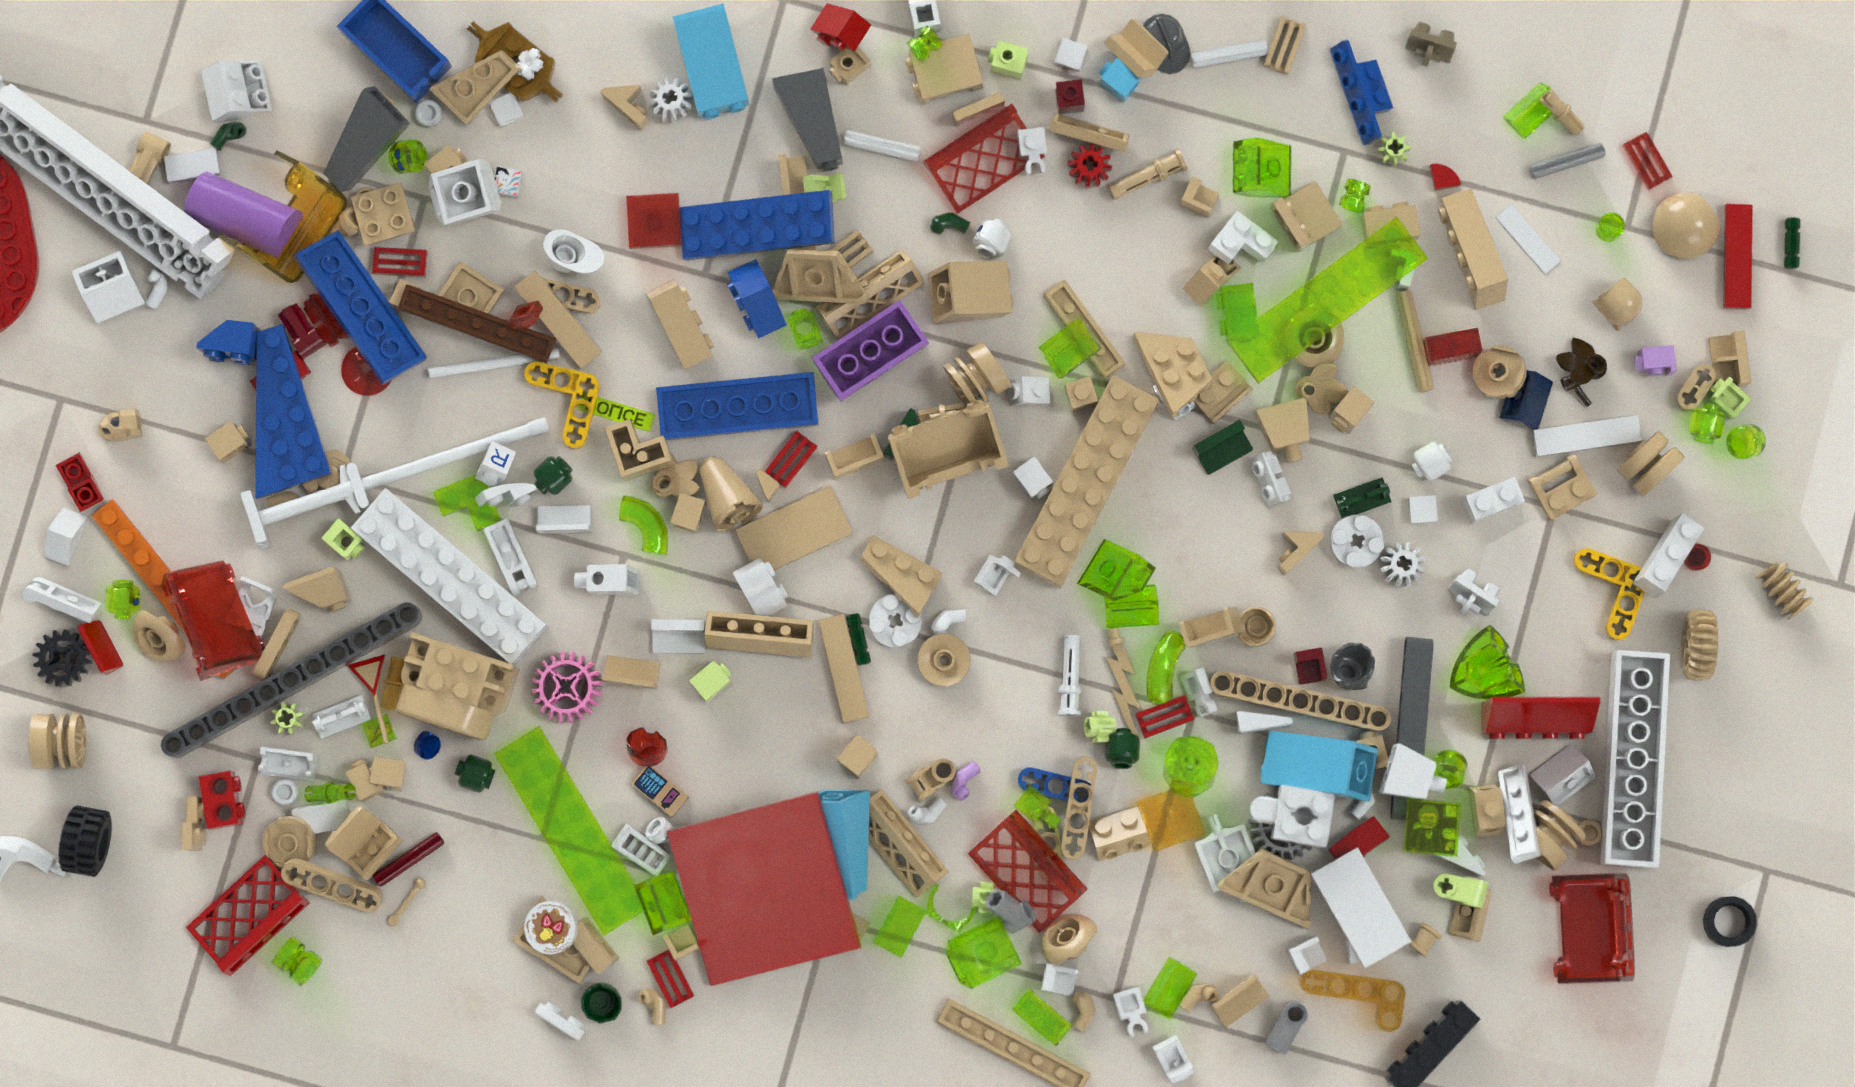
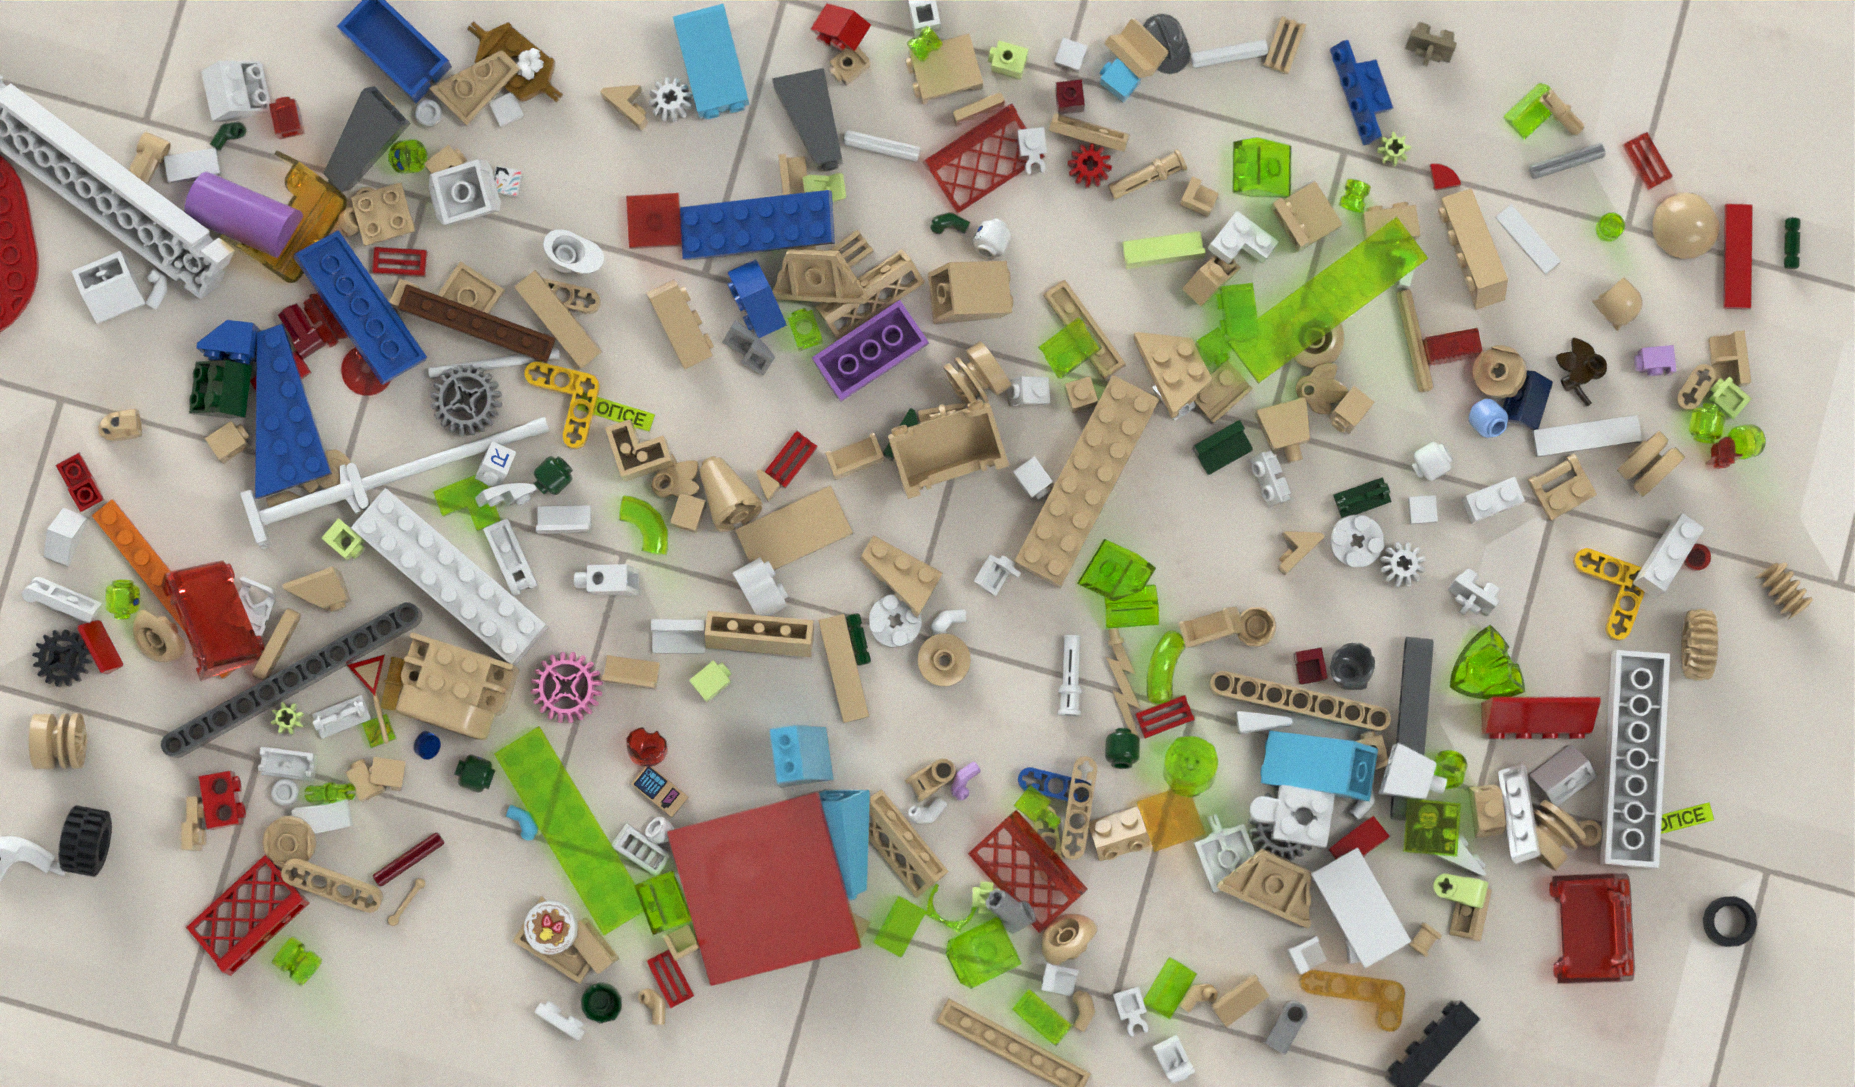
tan bracket [325,806,403,881] -> none
clear red plate [508,300,543,330] -> none
blue plate [656,372,819,440] -> none
tan panel [837,735,878,778] -> none
yellowish green gear [1084,711,1116,743] -> none
white plate [1180,667,1217,718] -> none
none -> dark green slope [189,360,252,418]
none -> clear red brick [269,97,305,140]
none -> light grey gear [431,365,502,436]
none -> medium azure arm [506,805,538,841]
none -> light grey slope [722,320,775,376]
none -> medium azure slope [770,725,834,788]
none -> yellowish green panel [1122,231,1205,269]
none -> clear neon green brick [1195,327,1233,368]
none -> light blue head [1469,399,1508,438]
none -> clear neon green sticker [1661,802,1714,834]
none -> clear red hinge [1705,437,1743,469]

